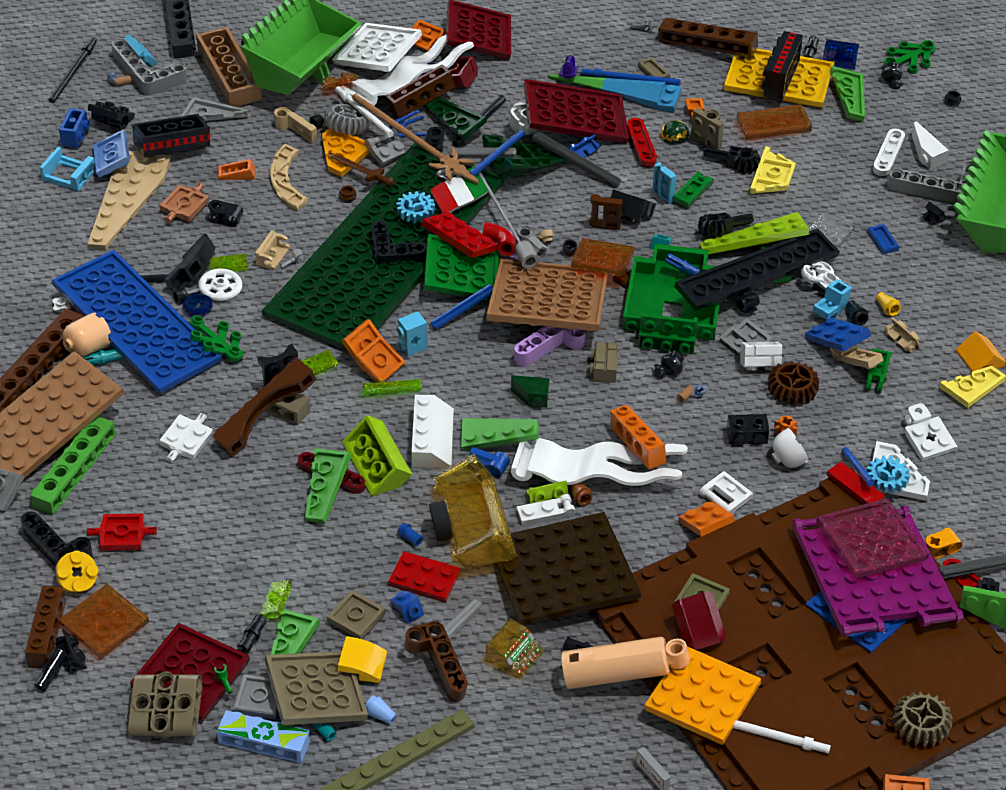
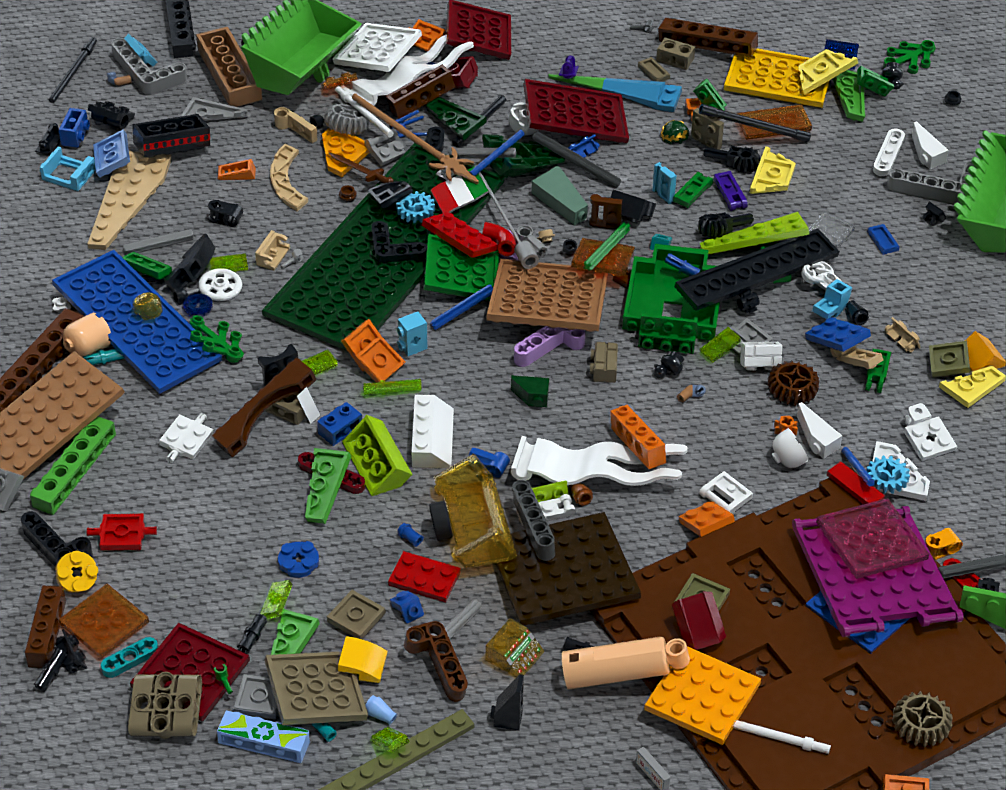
nougat plate [159,182,209,223] -> none
bright green wing [461,418,539,451] -> none
blue bar [581,68,681,86] -> none
red plate [627,118,657,167] -> none
black brick [727,414,769,445] -> none
black brick [761,31,803,101] -> none
black pin [803,36,819,58] -> none
yellow cone [876,292,901,316] -> none
none -> black hinge [35,123,60,155]
none -> teal beam [101,637,158,678]
none -> green plate [122,252,172,279]
none -> light grey axle [123,229,194,255]
none -> clear yellow hair [133,292,163,320]
none -> blue plate [278,541,319,578]
none -> white sticker [297,387,320,424]
none -> blue brick [317,402,362,446]
none -> black plate [368,181,413,209]
none -> clear neon green plate [371,727,409,752]
none -> black slope [490,674,524,730]
none -> dark grey beam [512,480,555,561]
none -> sand green slope [531,166,588,225]
none -> green axle [583,222,630,271]
none -> dark tan brick [656,38,695,70]
none -> green bracket [693,78,727,111]
none -> black piece [699,104,811,142]
none -> clear neon green plate [700,327,741,363]
none -> dark purple plate [714,171,748,211]
none -> white slope [797,402,842,459]
none -> light yellow wing [798,49,858,95]
none -> green bracket [857,66,894,96]
none -> olive plate [929,341,971,377]

